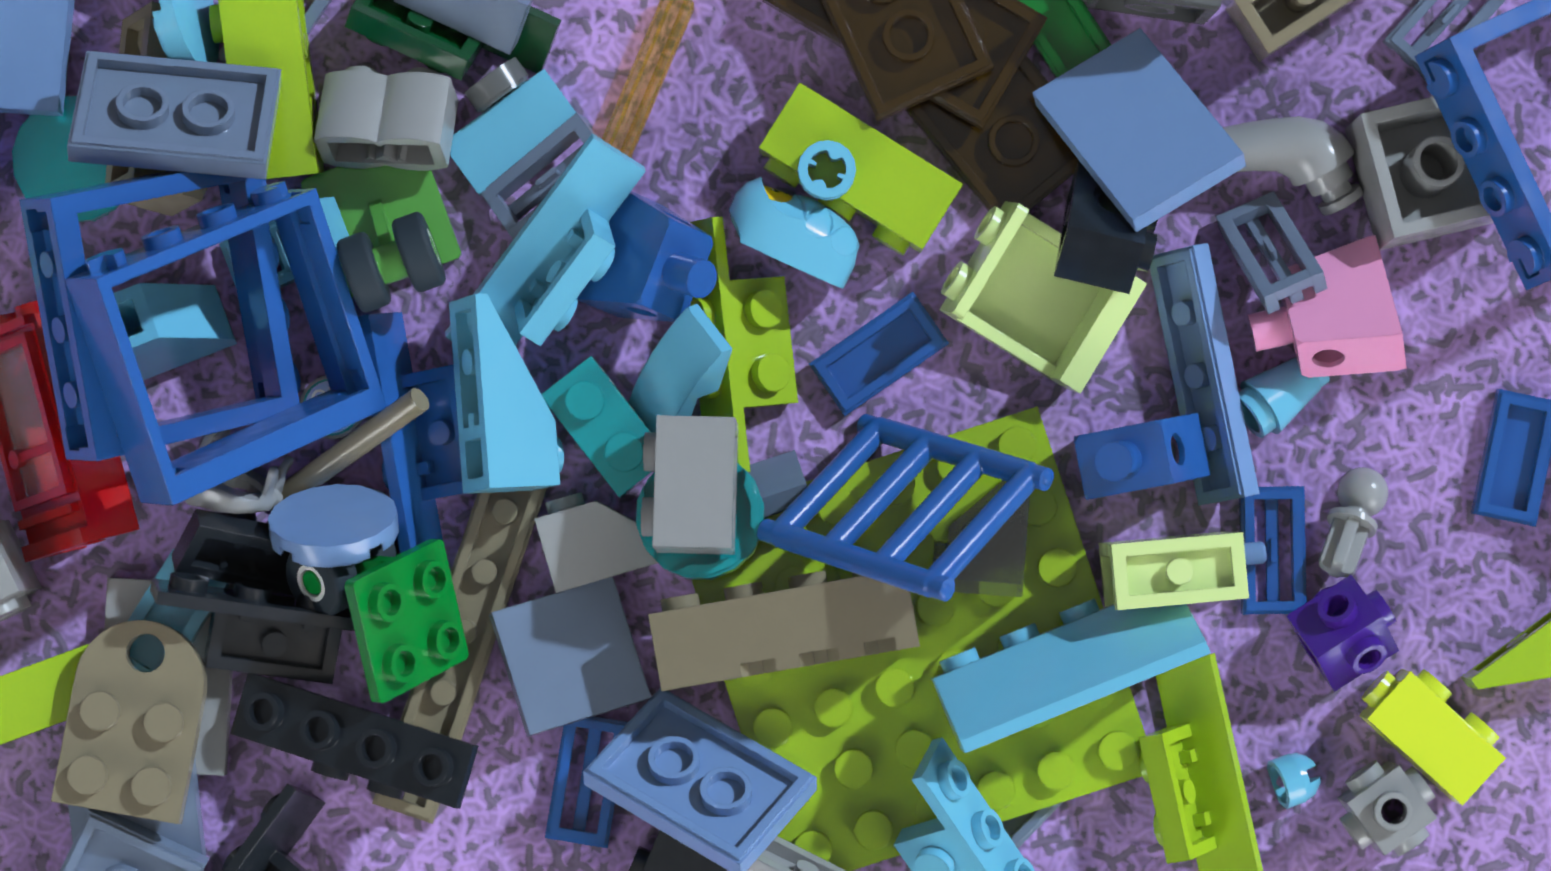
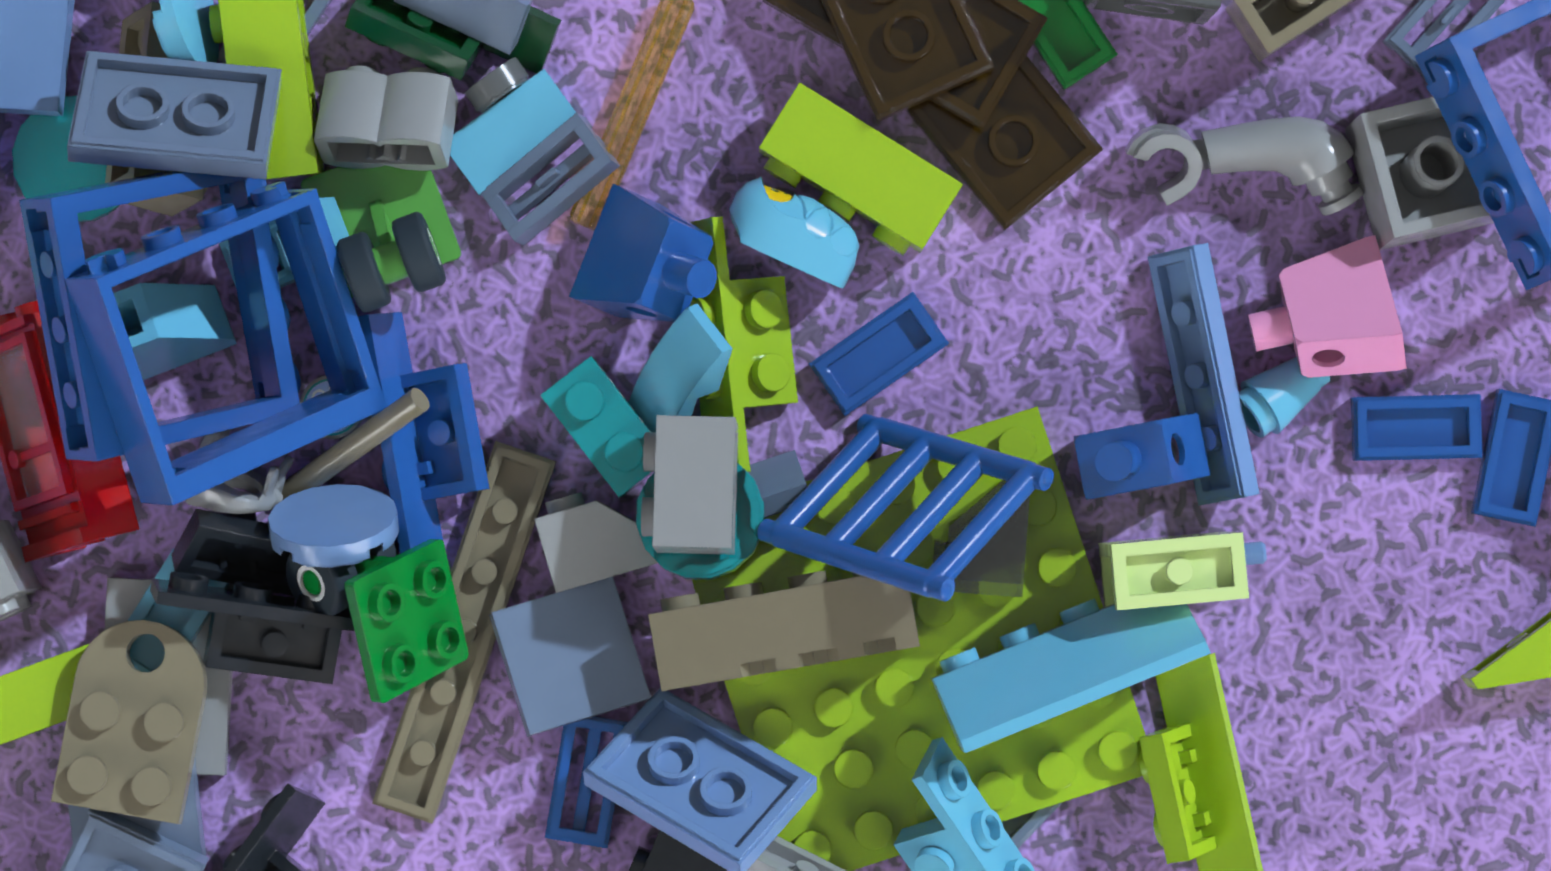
black bracket [230,673,479,809] -> none
medium azure bracket [445,134,646,346] -> none
medium azure slope [449,293,564,494] -> none
medium azure bush [798,140,856,201] -> none
yellowish green panel [939,201,1147,393] -> none
medium blue tile [1032,28,1246,232] -> none
black brick [1054,160,1158,294] -> none
sand blue tile [1216,191,1328,314] -> none
blue tile [1239,486,1307,615] -> none
medium azure hinge [1267,753,1321,809] -> none
dark purple brick [1286,575,1399,692] -> none
light grey axle [1319,467,1388,578] -> none
light grey brick [1337,760,1437,856] -> none
neon yellow brick [1359,669,1506,806] -> none
none -> blue tile [1351,394,1482,461]

